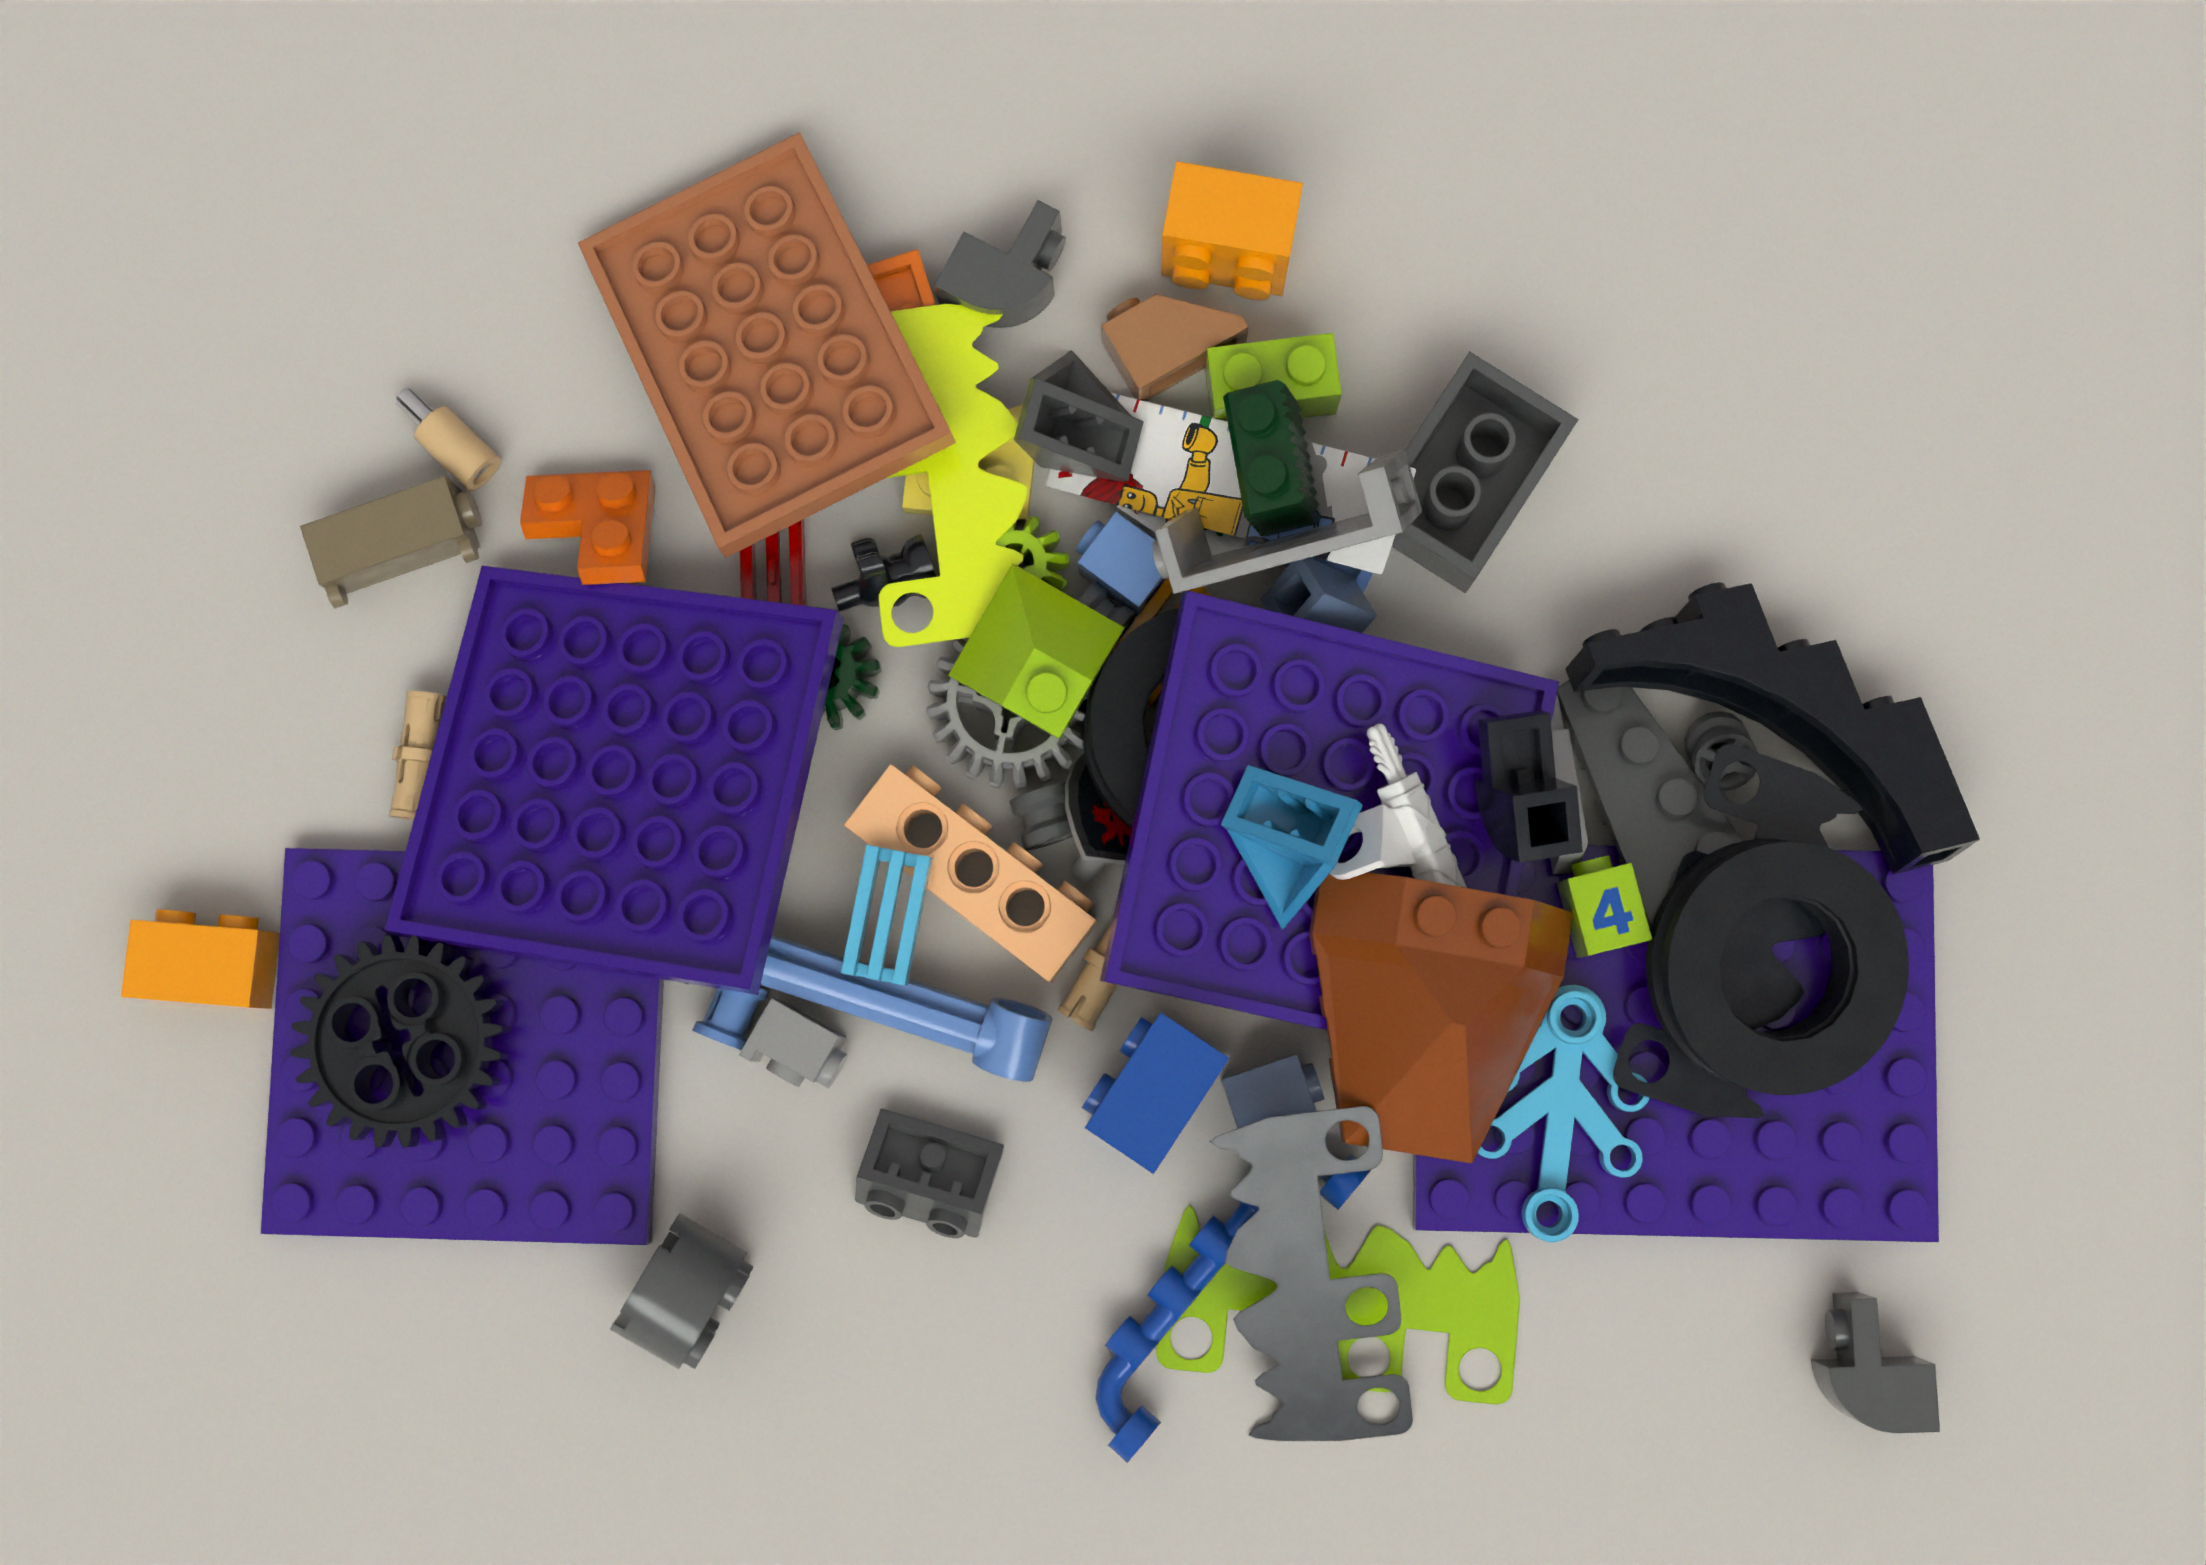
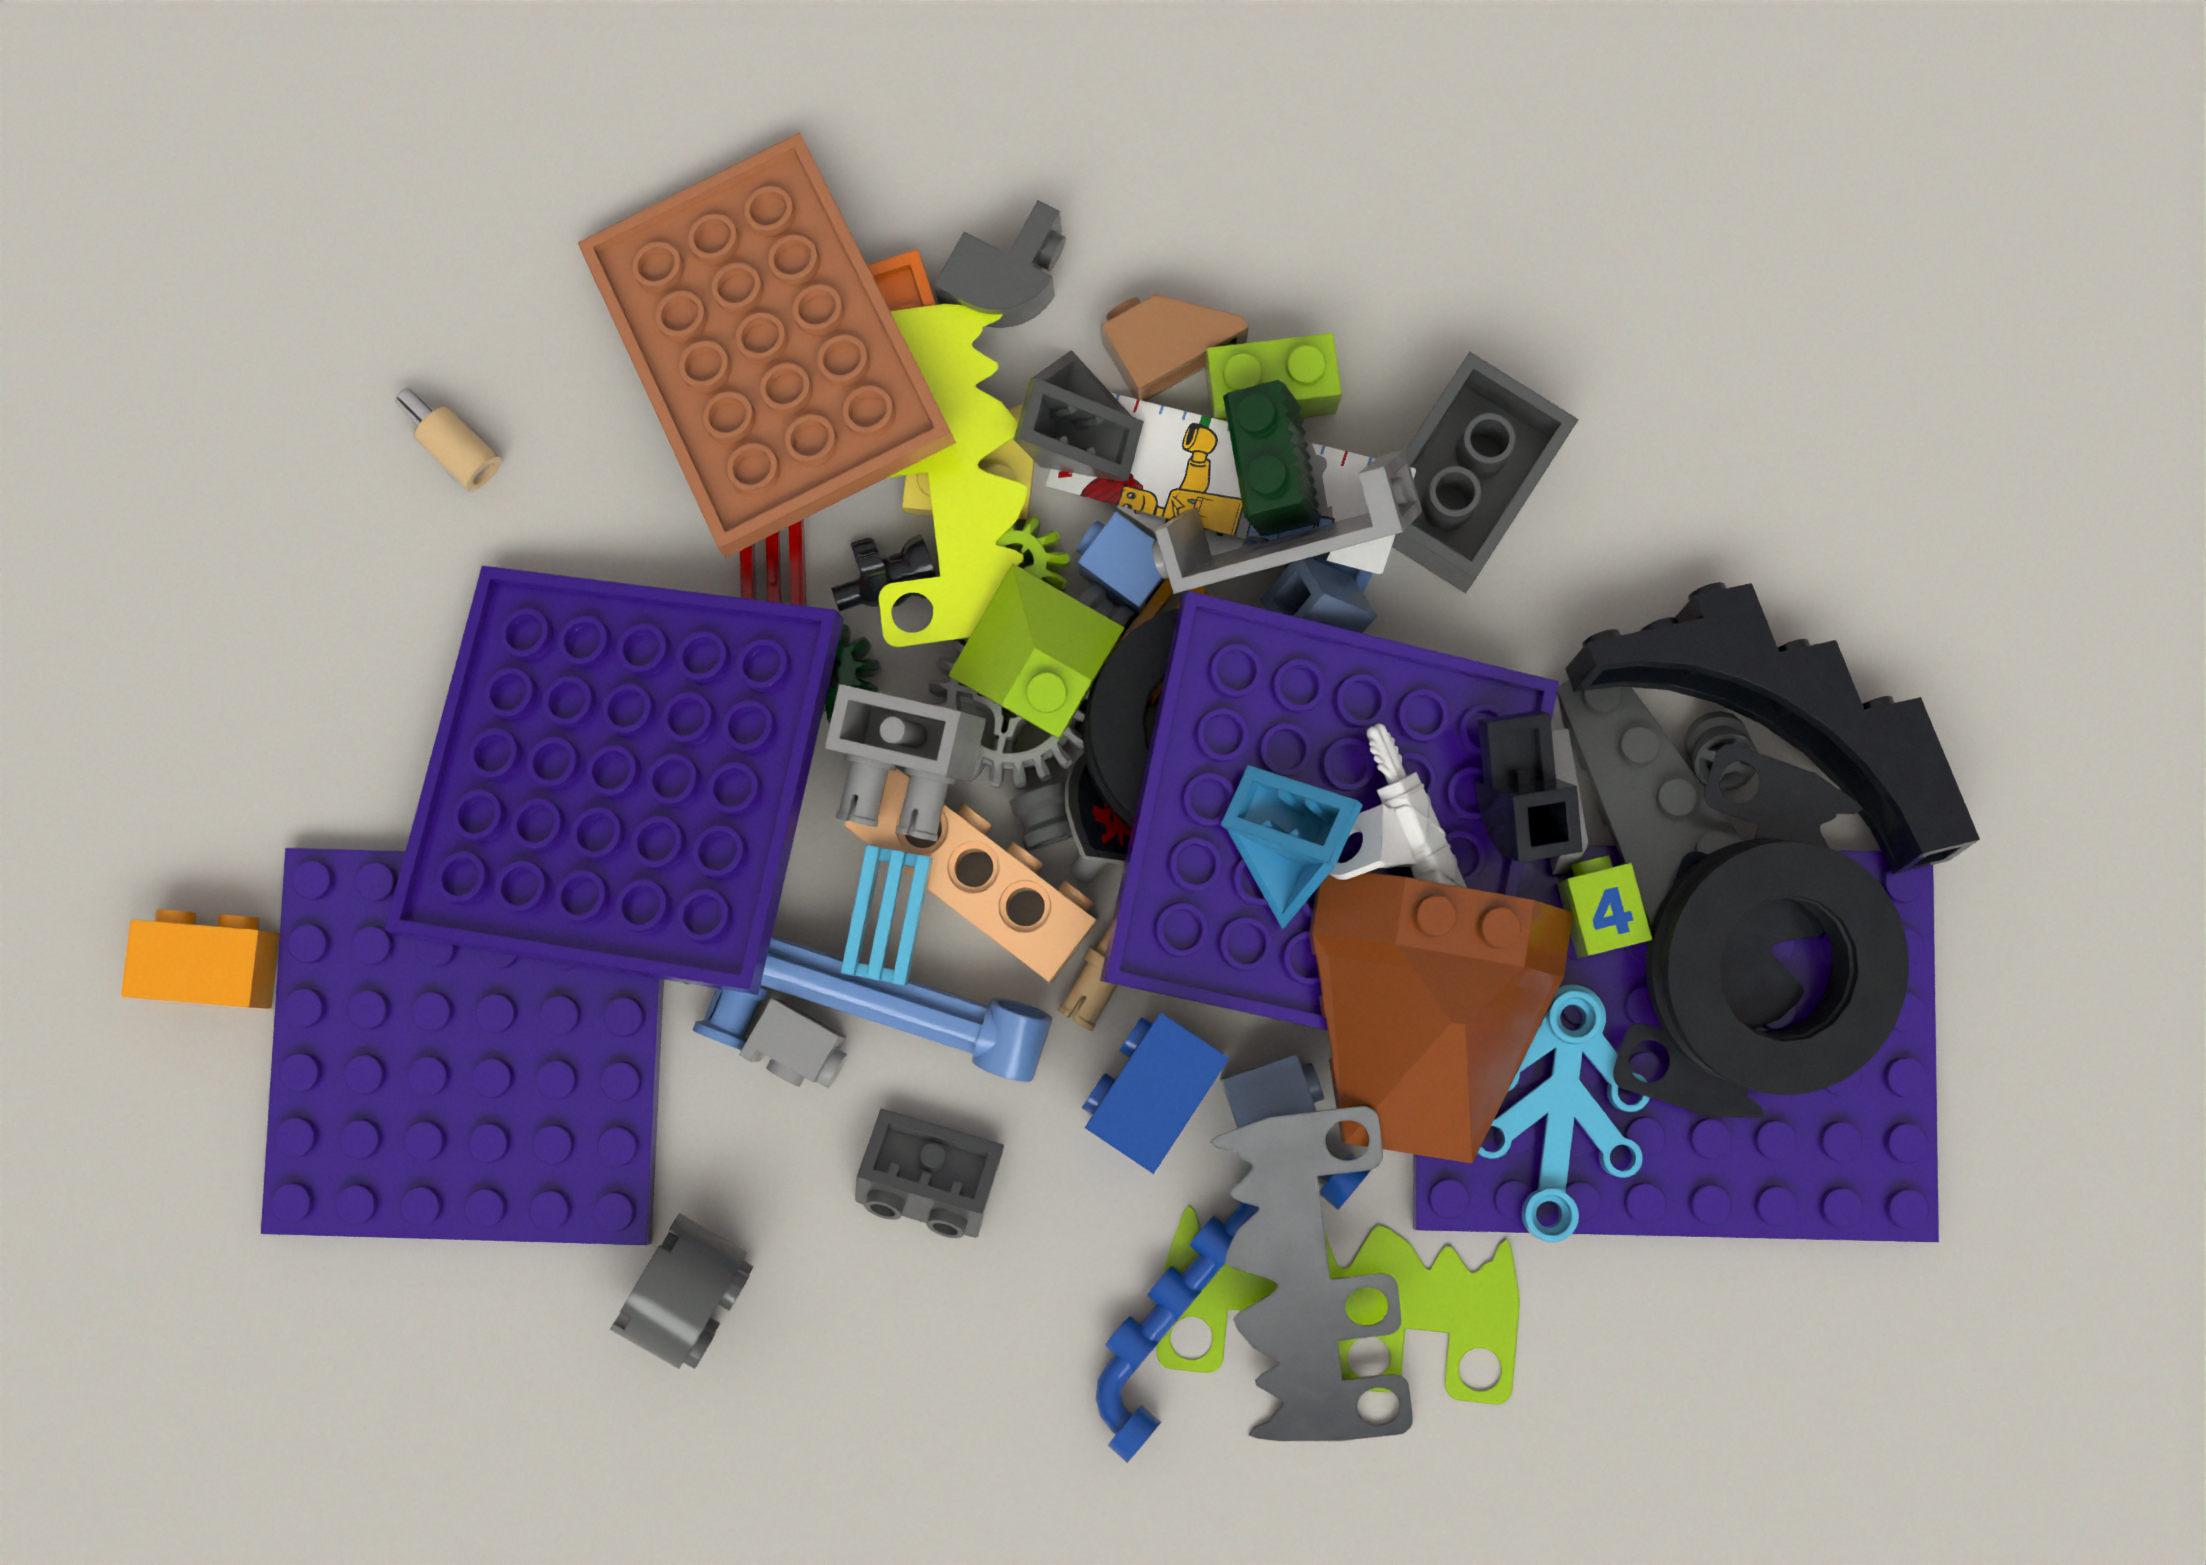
black gear [291,935,510,1148] -> none
dark tan brick [300,476,482,609] -> none
tan pin [389,690,447,821] -> none
orange plate [520,470,655,585] -> none
light orange brick [1161,161,1303,300] -> none
dark grey brick [1811,1292,1940,1433] -> none
none -> light grey brick [825,684,986,842]

